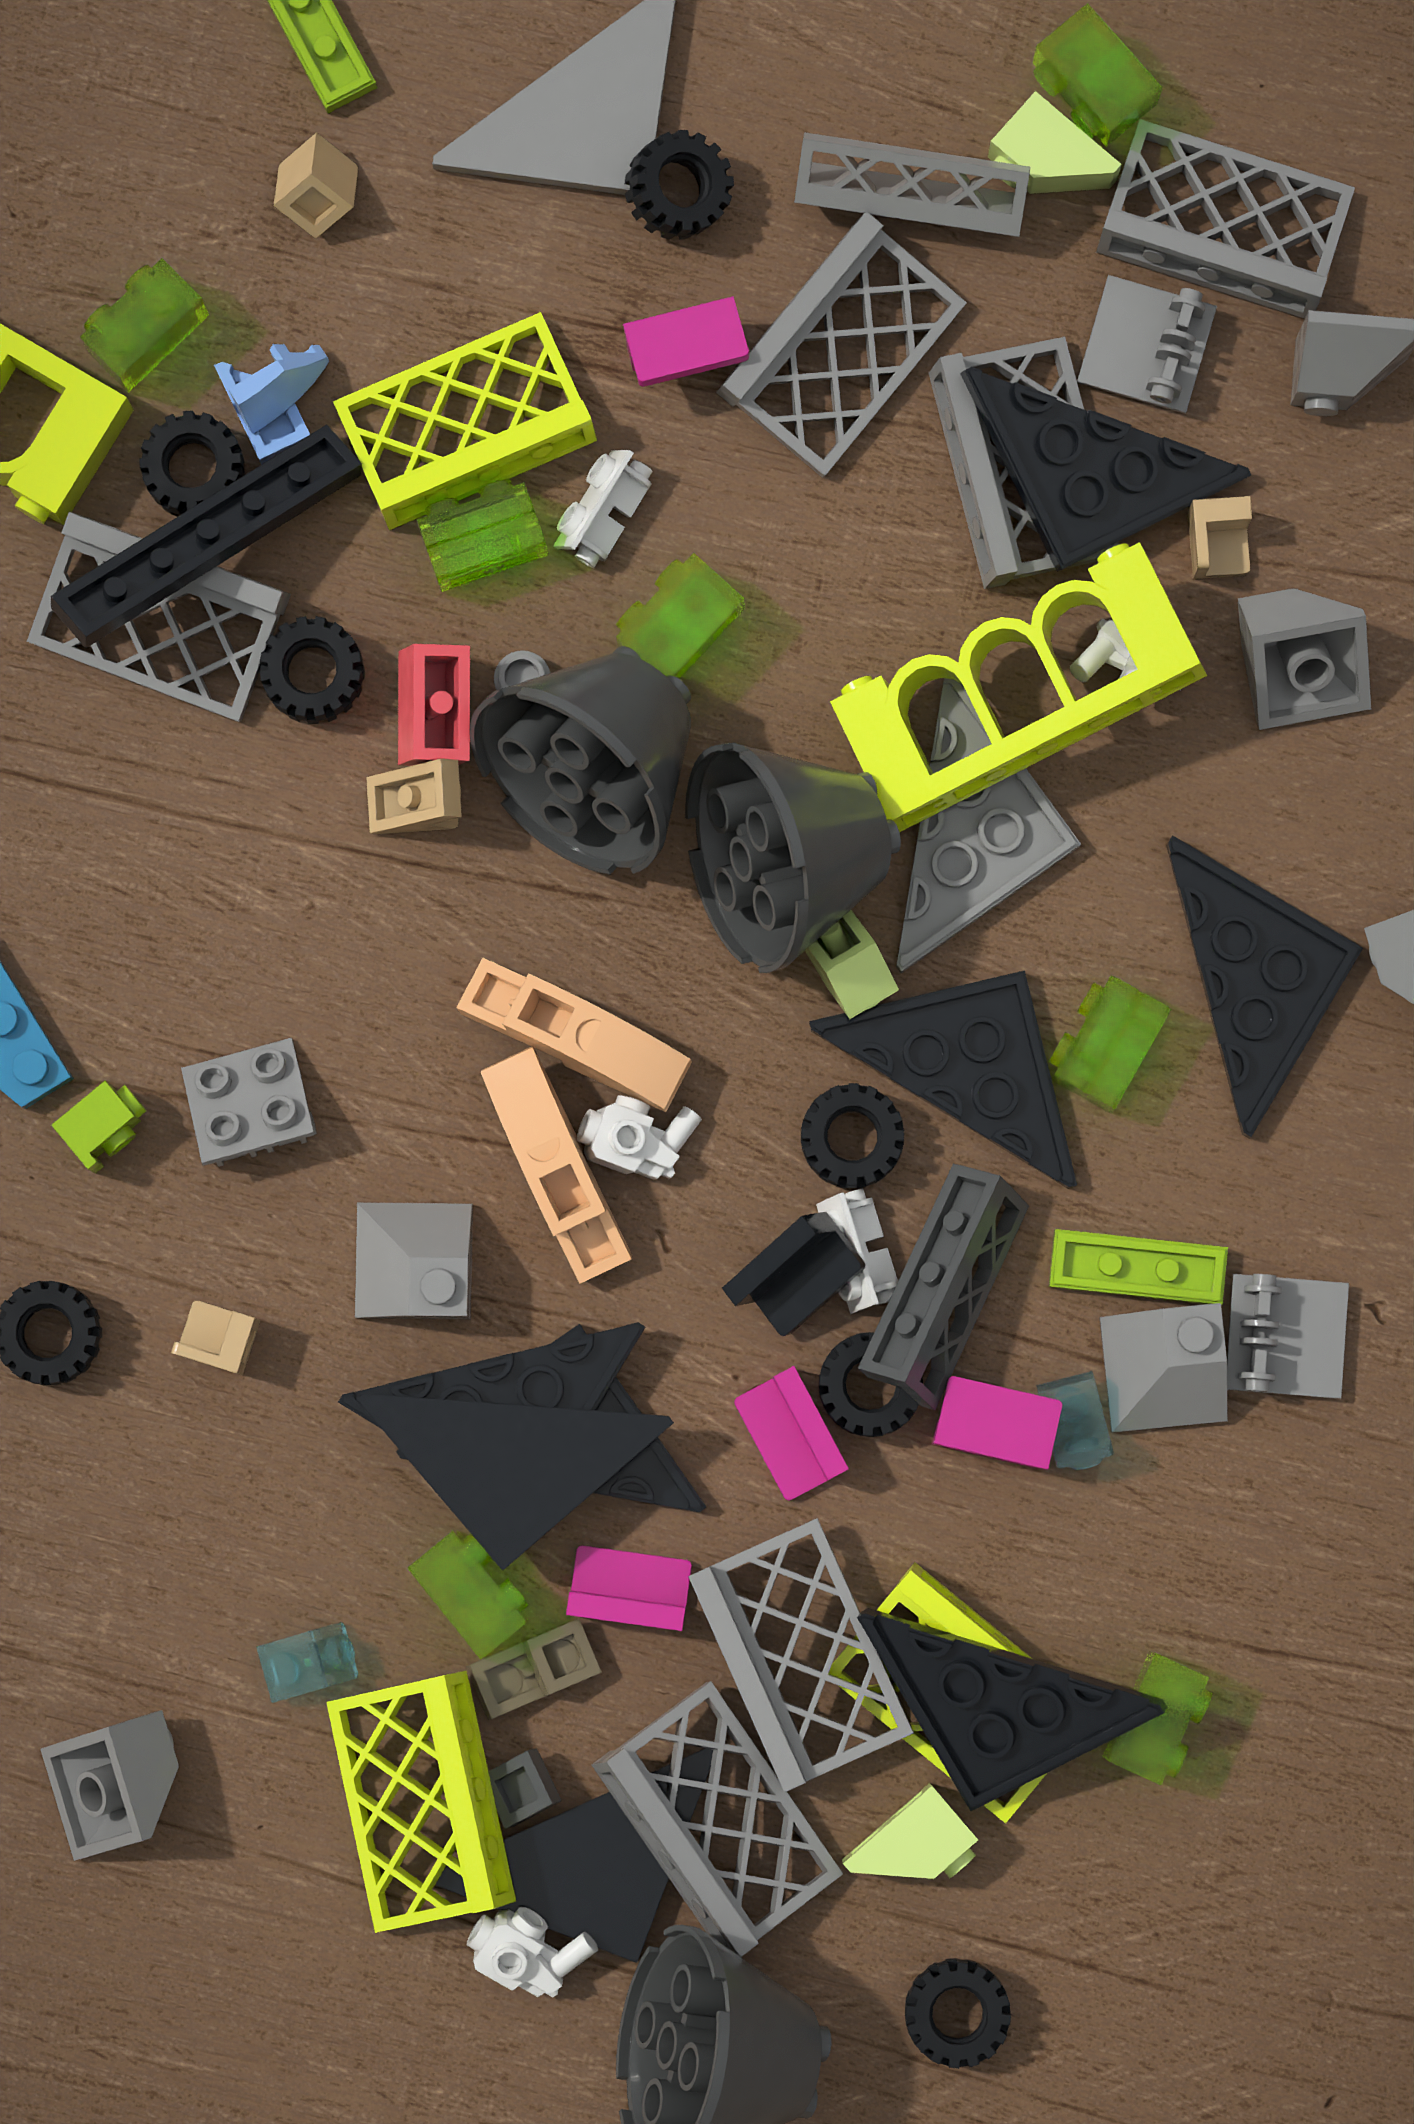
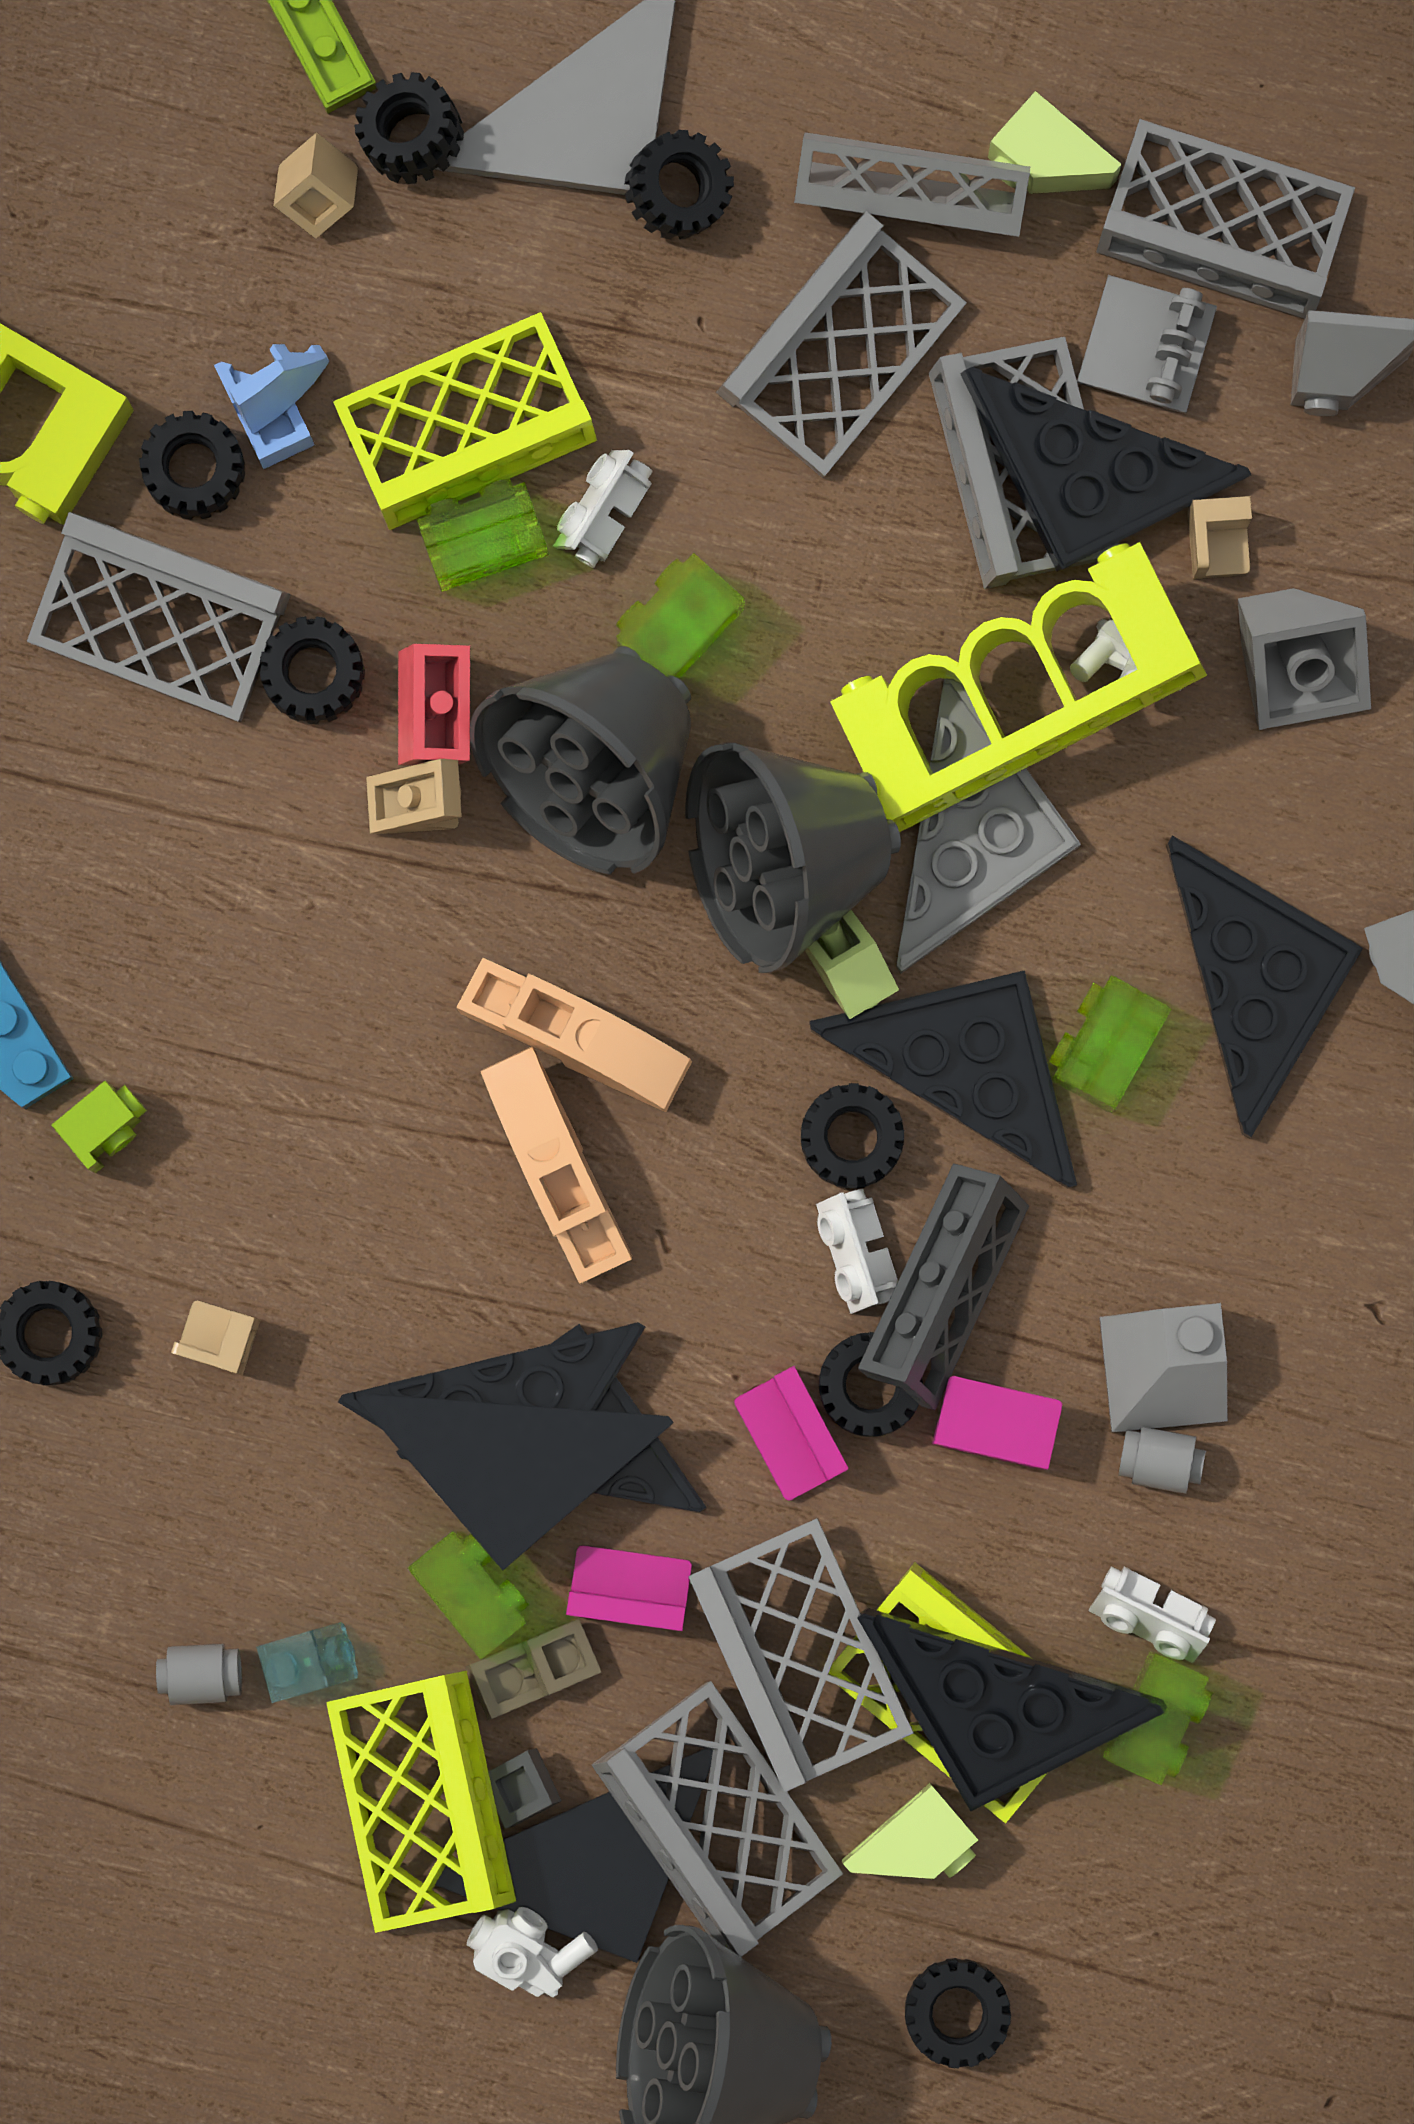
light grey slope [40,1710,179,1861] -> none
black plate [51,424,362,648] -> none
clear neon green brick [80,258,209,393] -> none
light grey hinge [181,1038,317,1167] -> none
light grey slope [355,1202,473,1320] -> none
light grey plate [494,651,550,691] -> none
white piece [577,1095,702,1180] -> none
dark pink panel [623,296,749,387] -> none
black panel [722,1212,865,1336] -> none
clear neon green brick [1033,3,1162,147] -> none
clear light blue bracket [1036,1371,1114,1470] -> none
lime tile [1048,1229,1228,1305] -> none
light grey hinge [1227,1274,1349,1399] -> none
none -> light grey brick [156,1644,242,1705]
none -> black tyre [354,72,464,184]
none -> white hinge [1089,1566,1216,1663]
none -> light grey brick [1118,1427,1206,1494]

